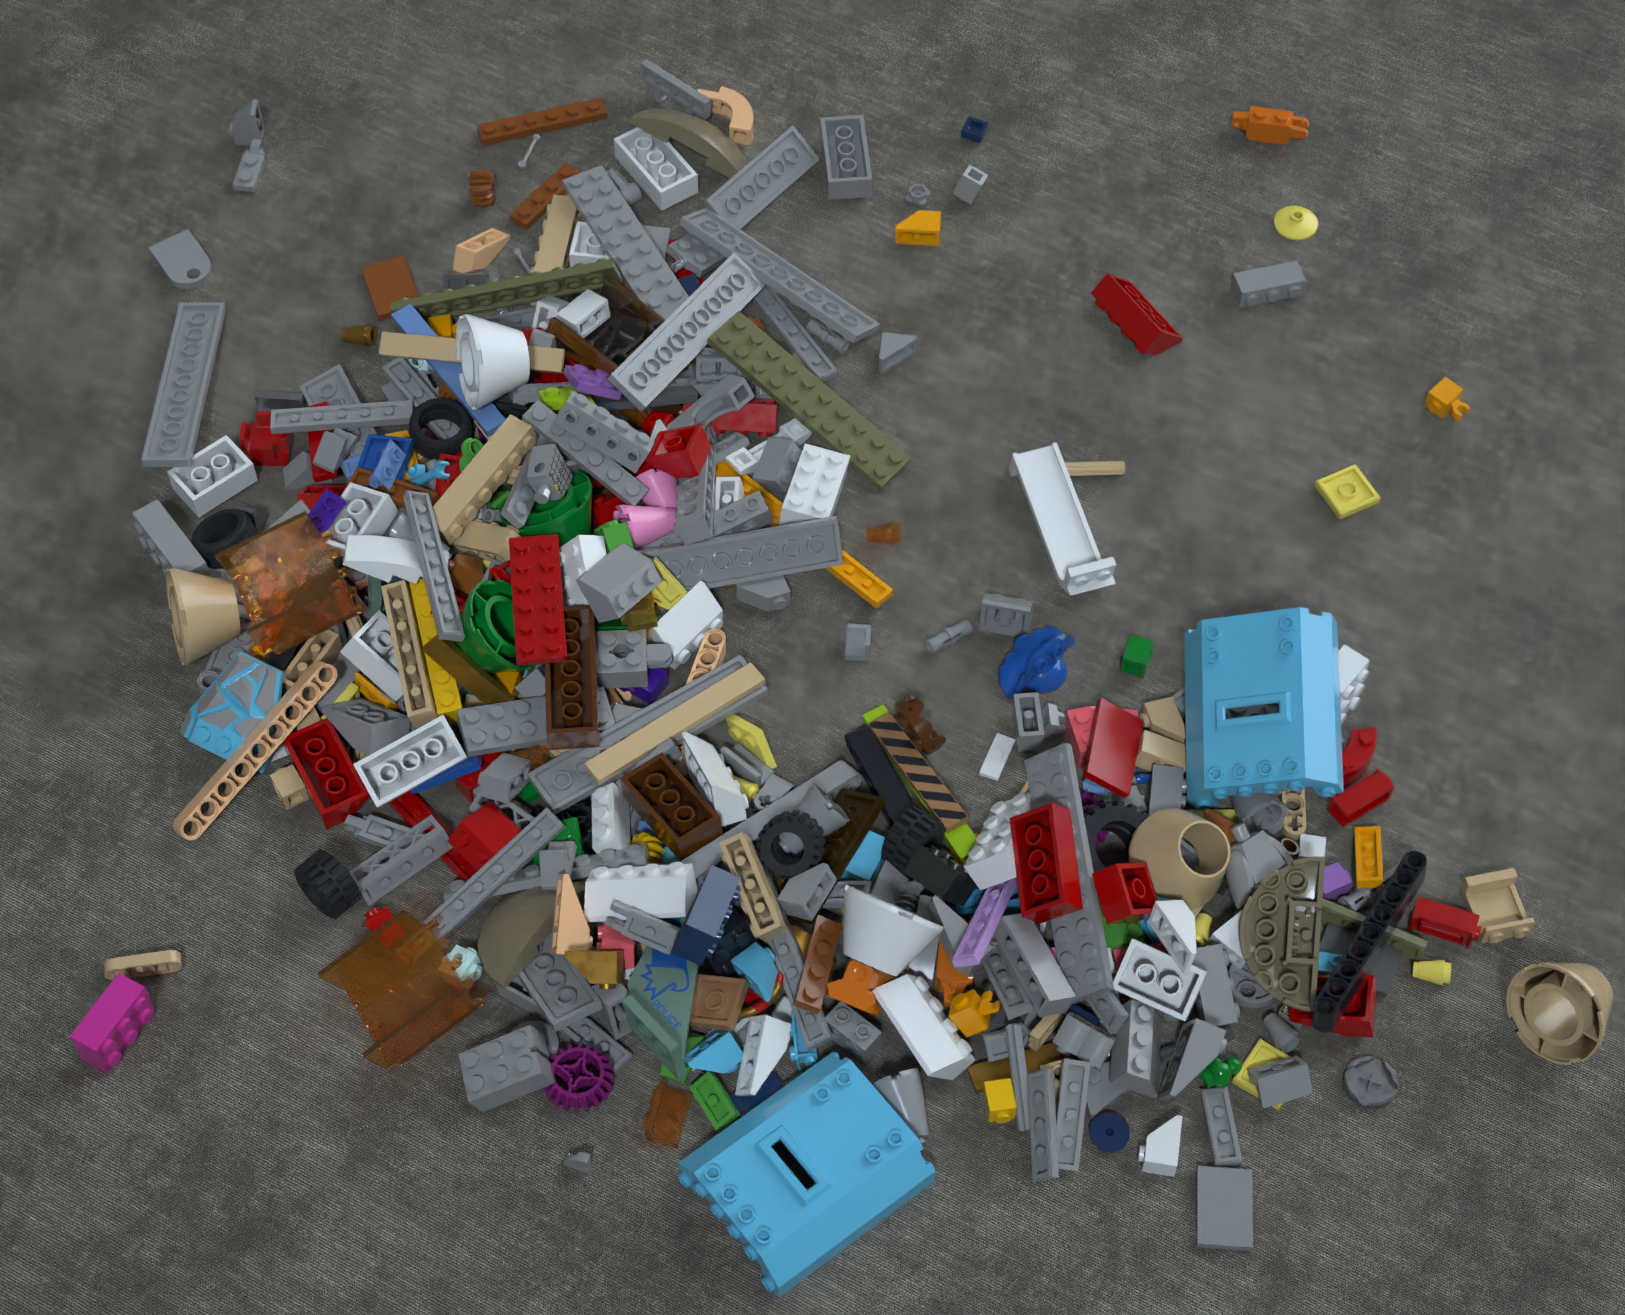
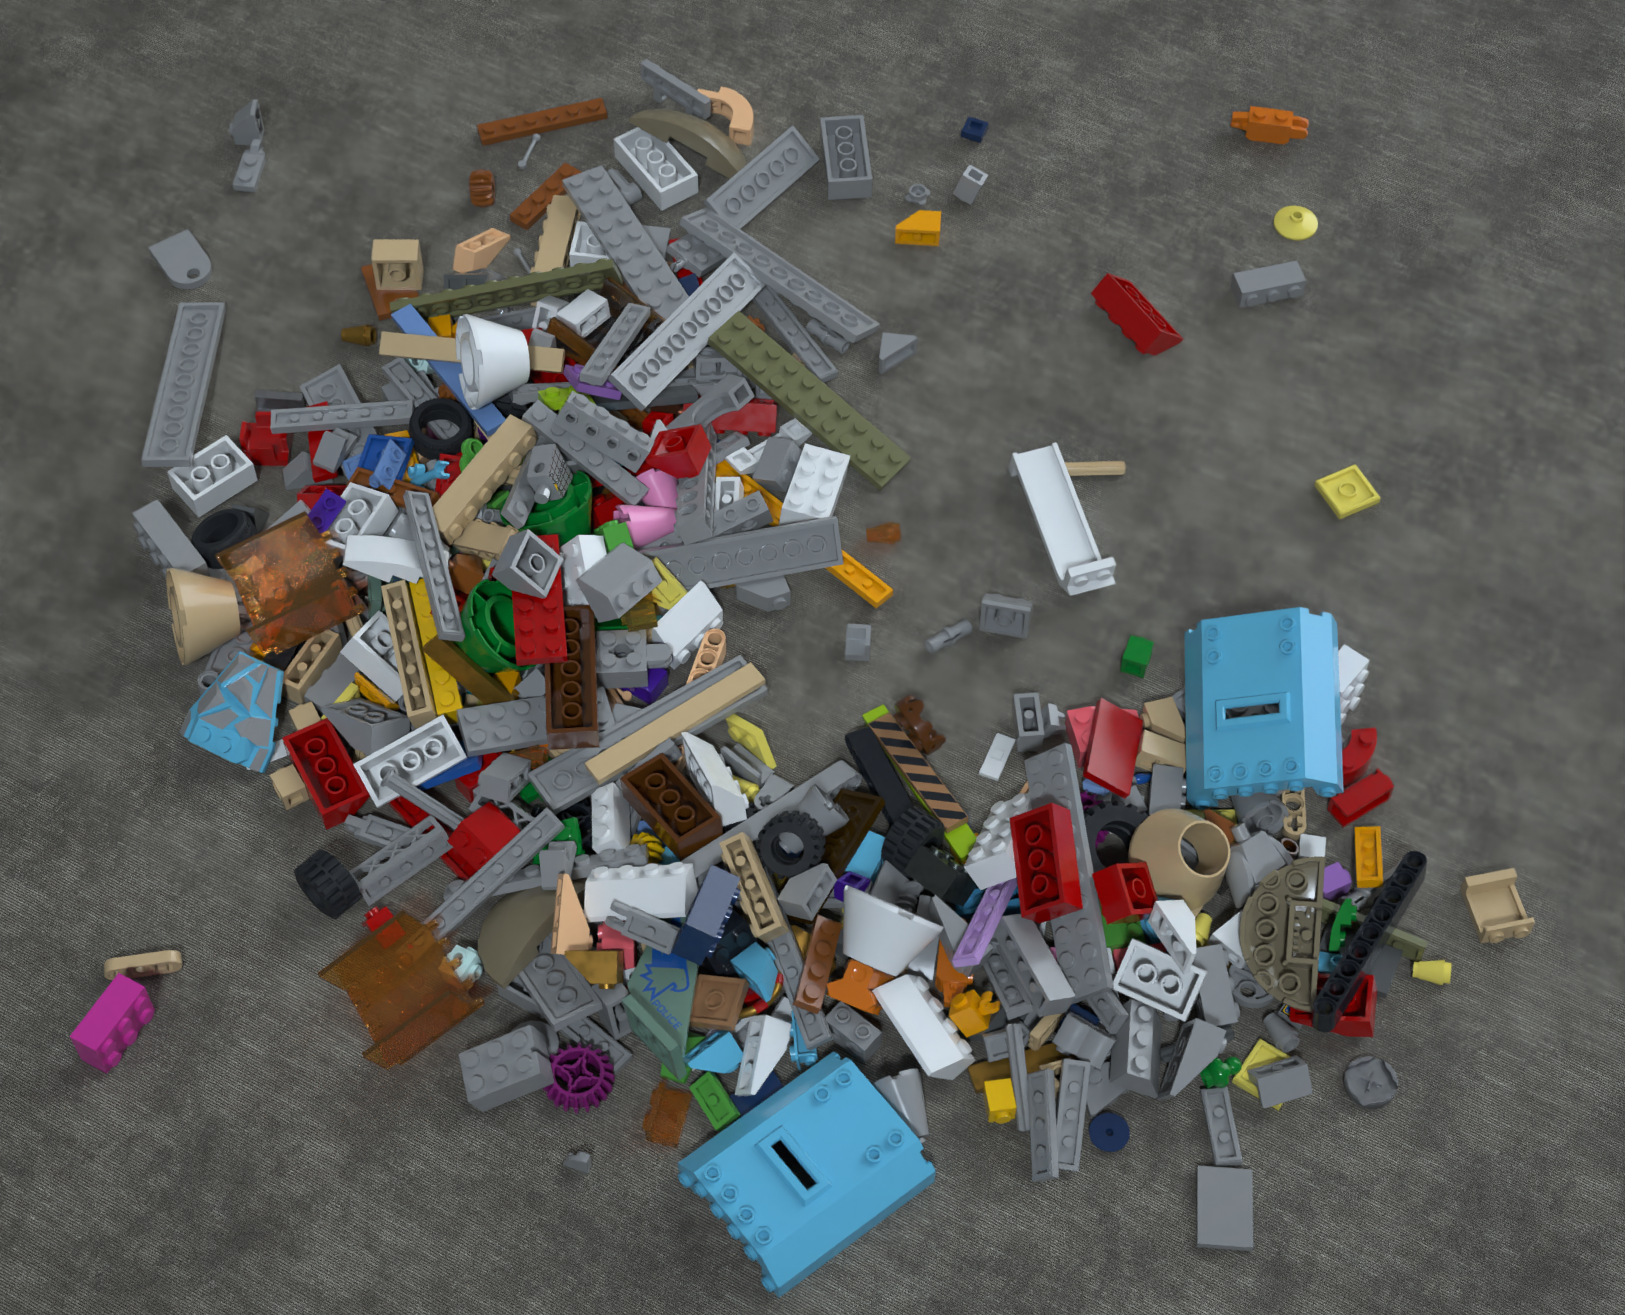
light nougat beam [173,661,337,840] -> none
blue piece [998,626,1076,699] -> none
white slope [1138,1115,1182,1177] -> none
red window [1408,897,1482,949] -> none
light orange brick [1424,377,1470,421] -> none
tan cone [1506,963,1613,1065] -> none
none -> tan brick [371,239,424,290]
none -> light grey axle [380,768,464,830]
none -> light grey slope [492,529,563,599]
none -> light grey plate [580,303,650,386]
none -> dark purple slope [834,871,870,902]
none -> green slope [1329,898,1357,953]

